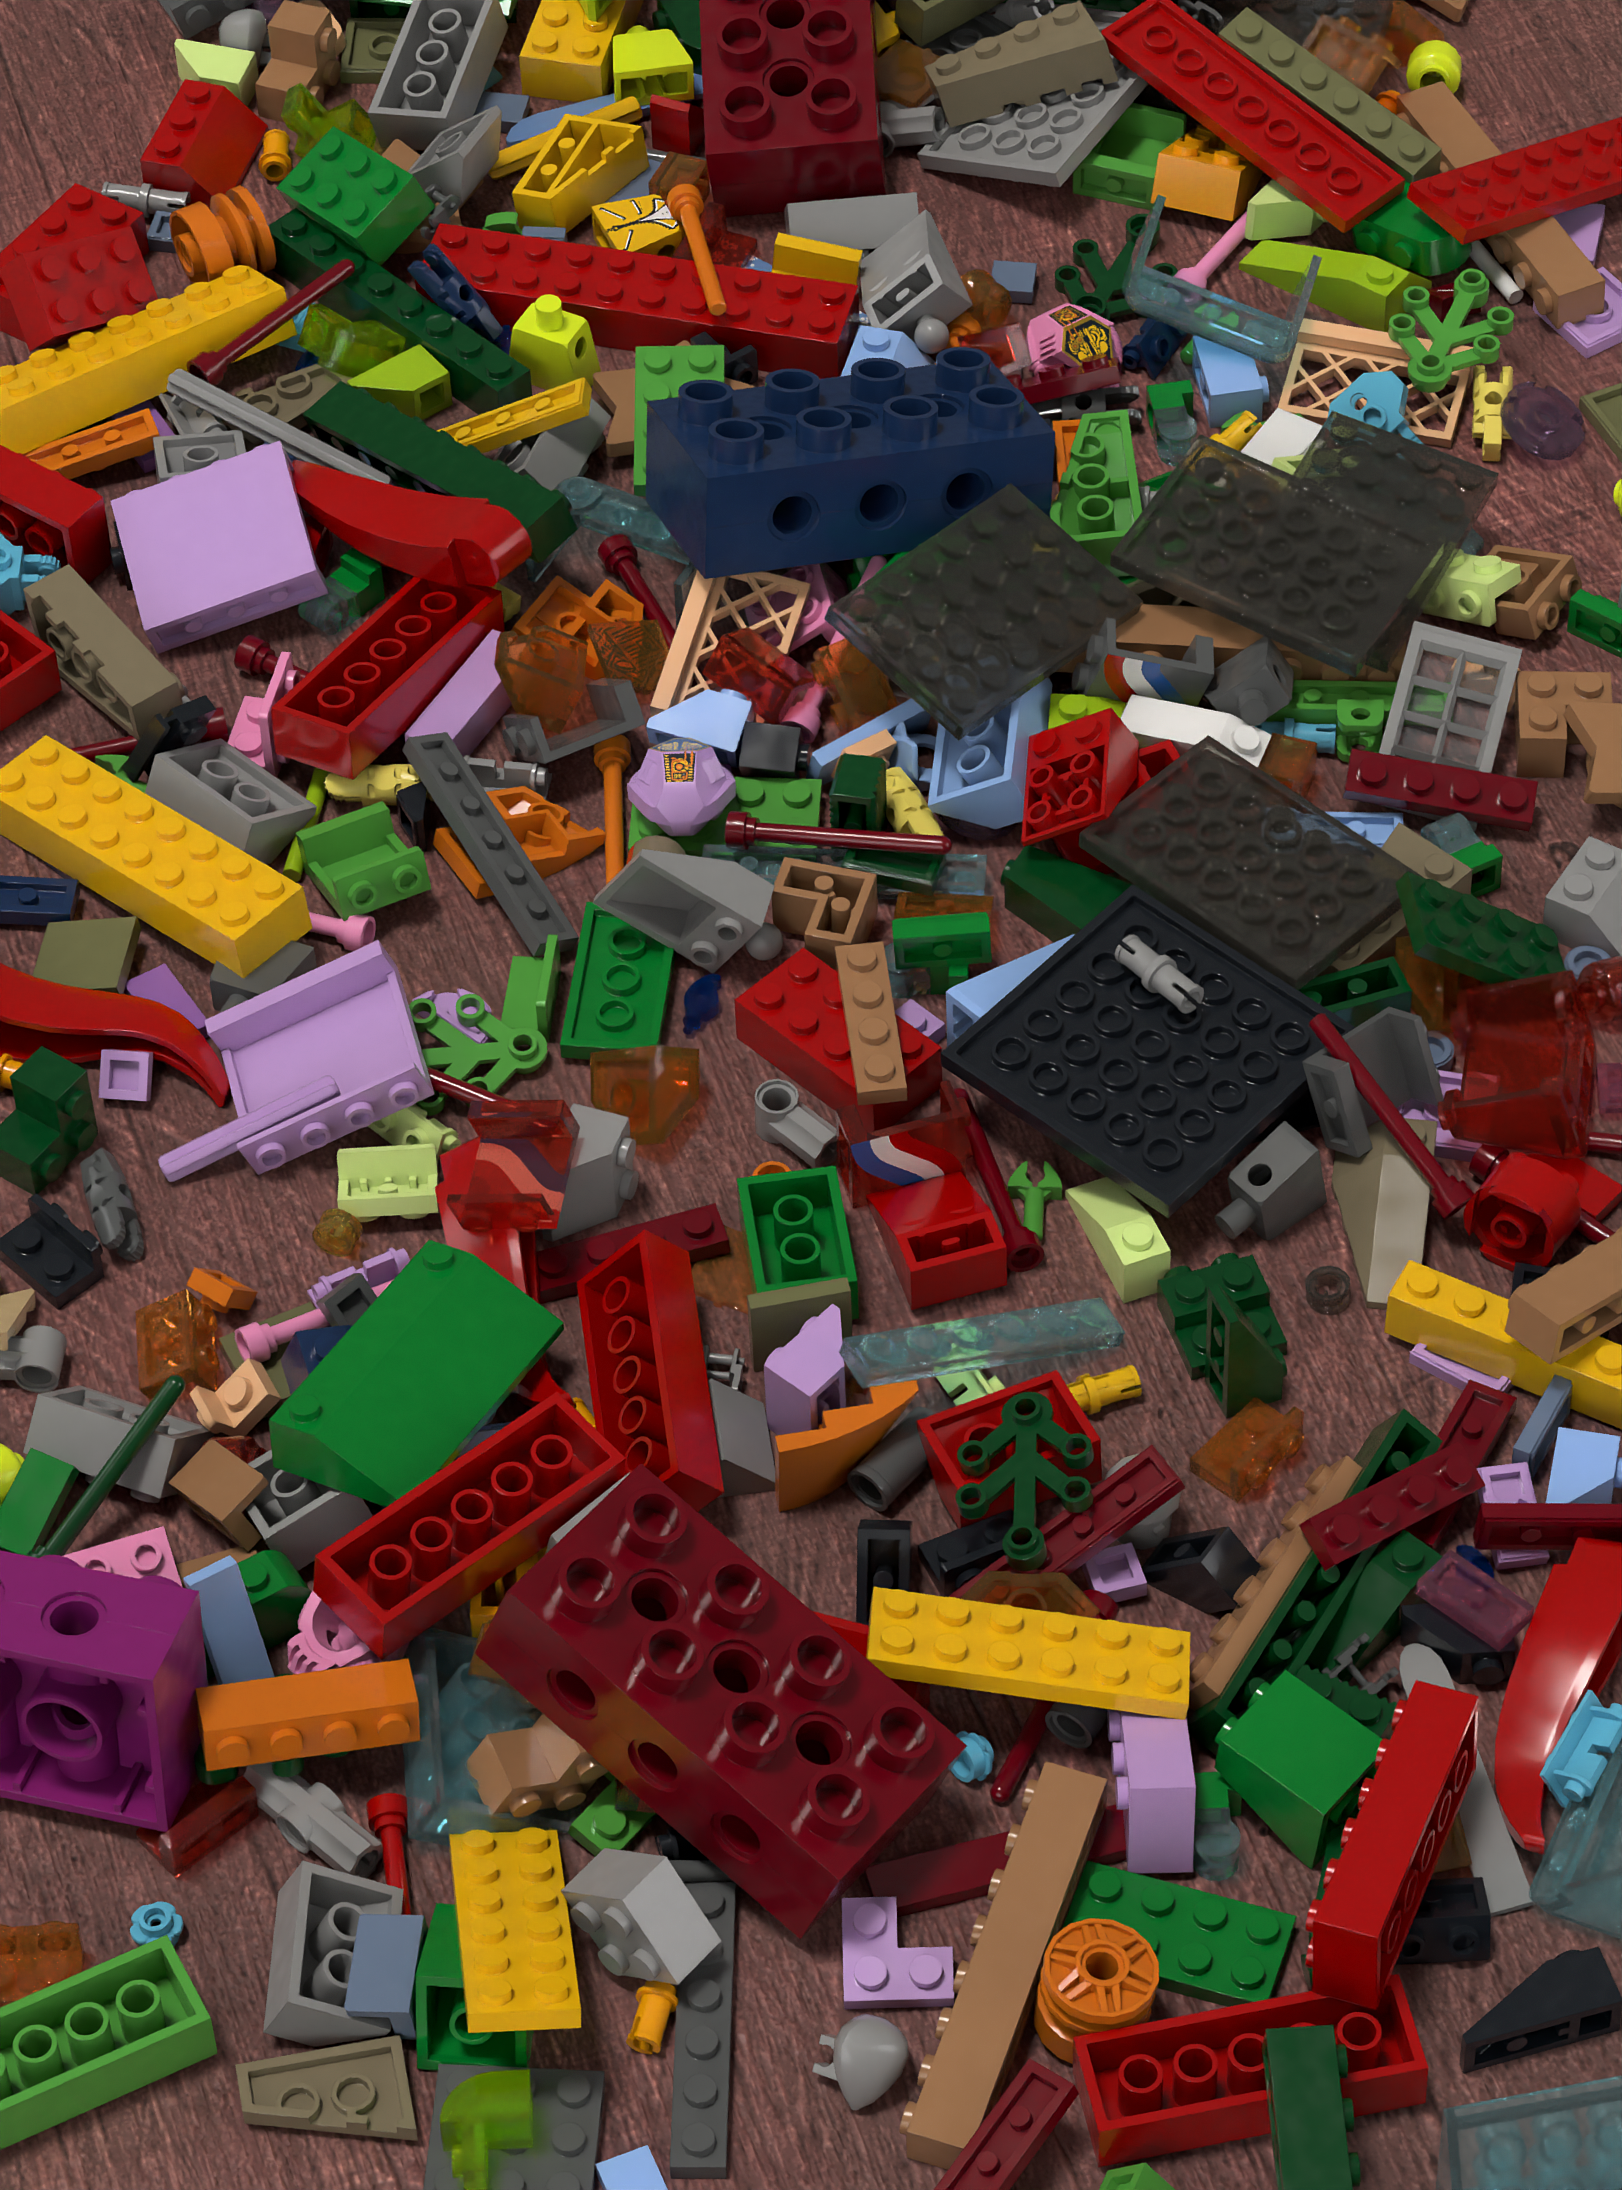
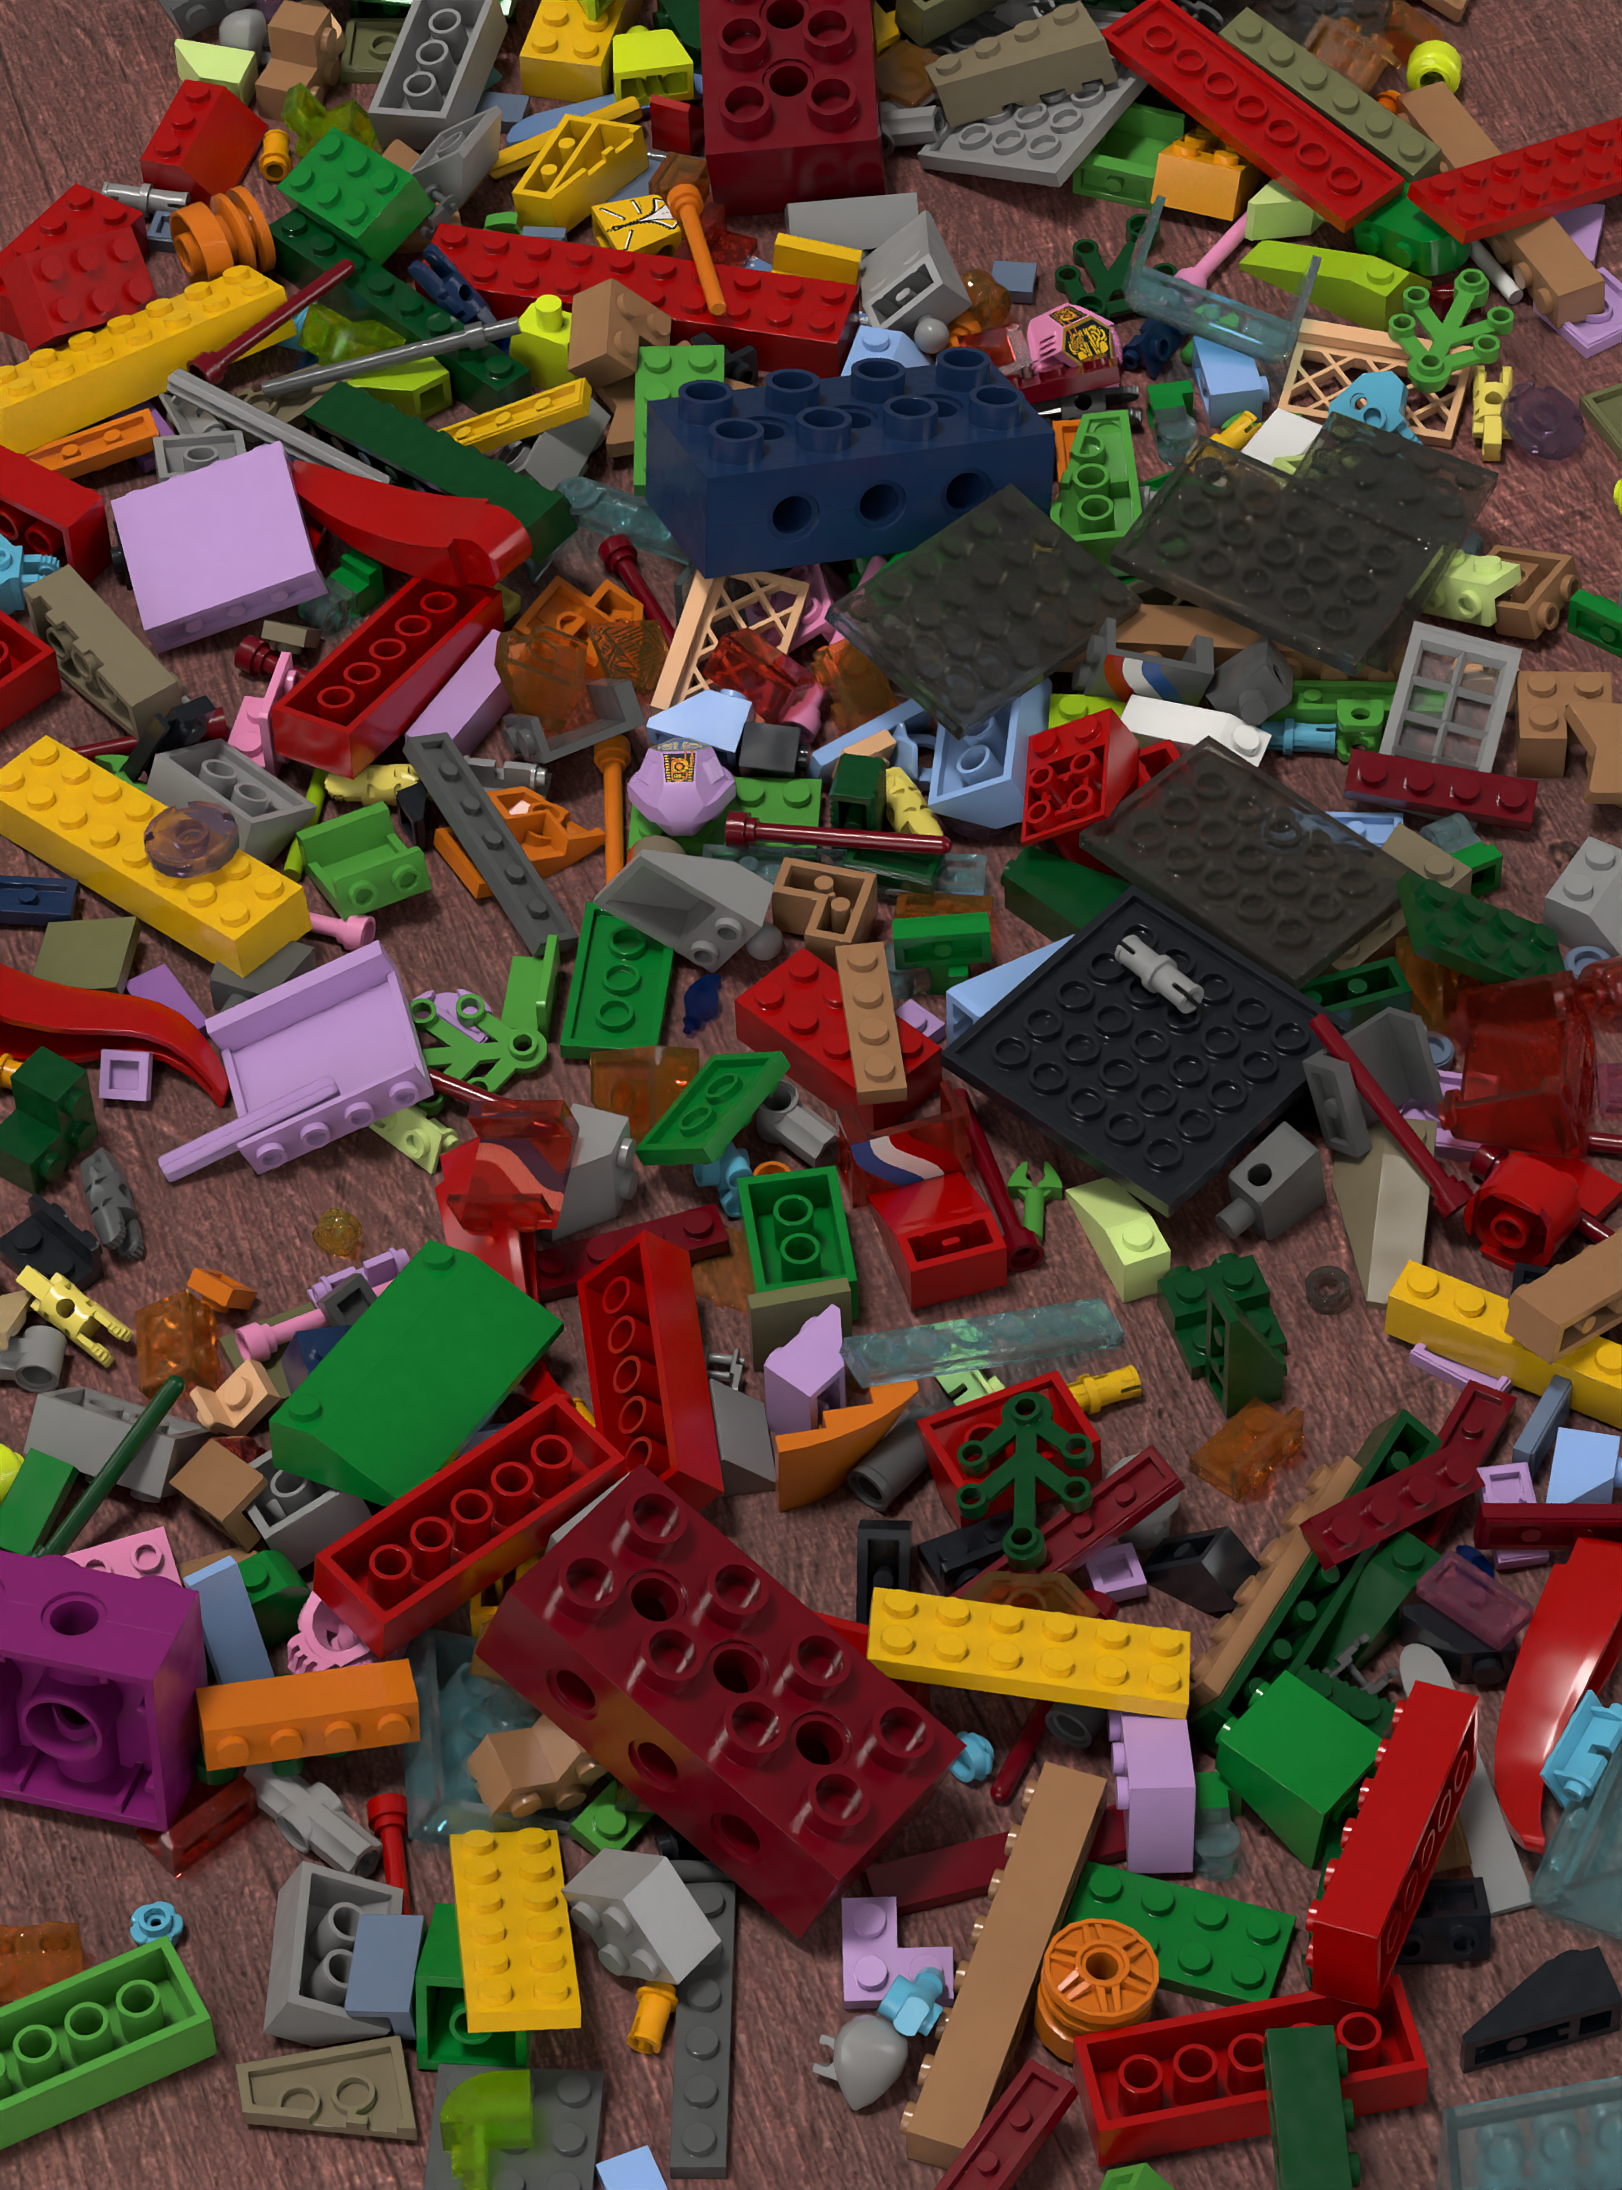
yellowish green bracket [337,1144,439,1222] -> none
clear orange brick [1254,732,1317,811] -> none
none -> light yellow hinge [16,1265,134,1368]
none -> plate [143,800,240,879]
none -> dark grey bar [261,316,521,399]
none -> dark tan plate [261,620,322,655]
none -> medium nougat brick [567,278,672,390]
none -> green plate [635,1051,791,1166]
none -> medium azure plate [693,1140,754,1217]
none -> medium azure plate [876,1967,945,2036]

